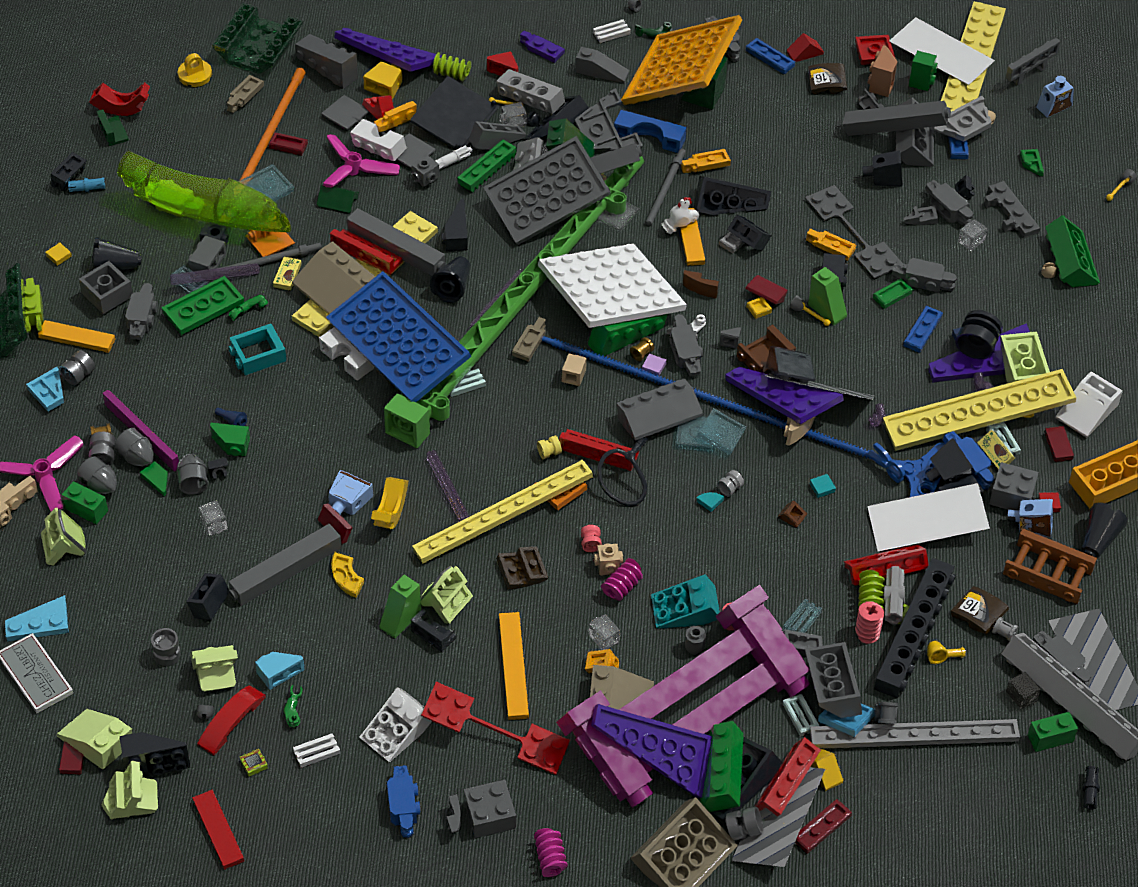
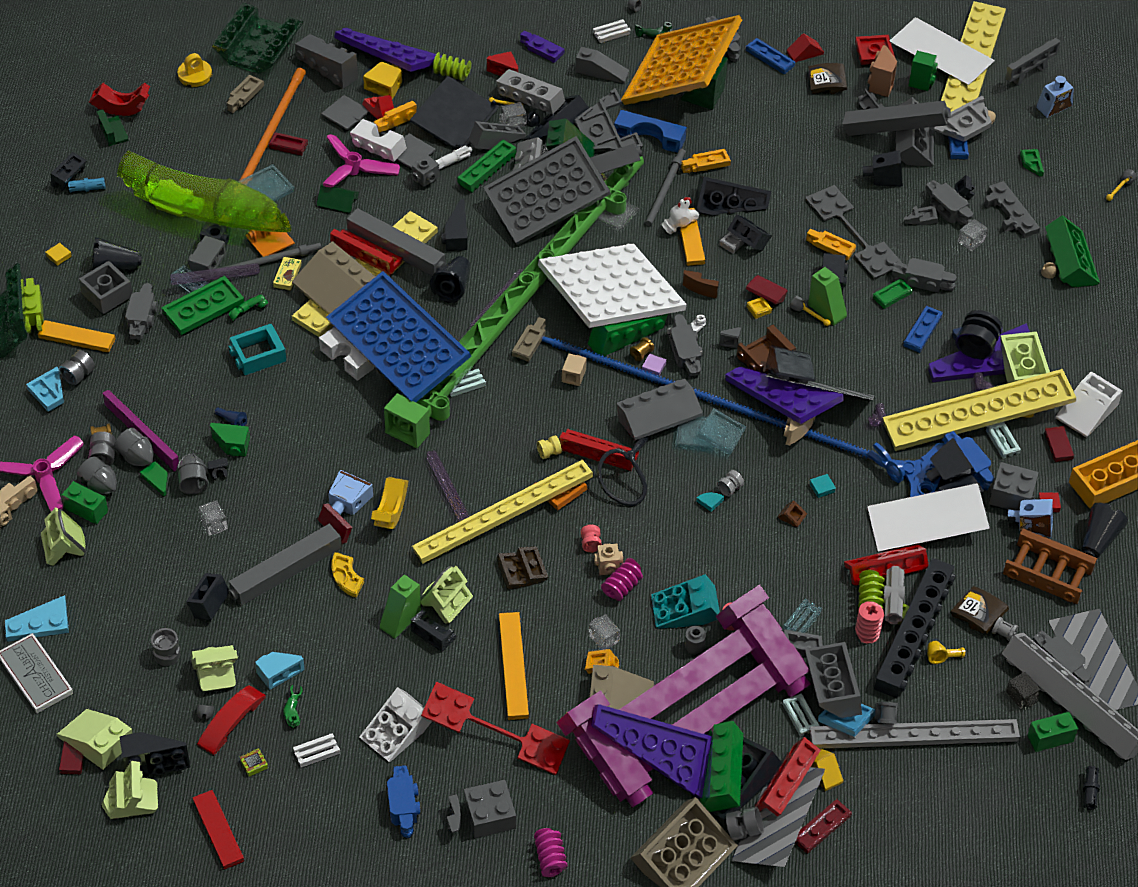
light yellow tile [977,430,1015,469] -> none

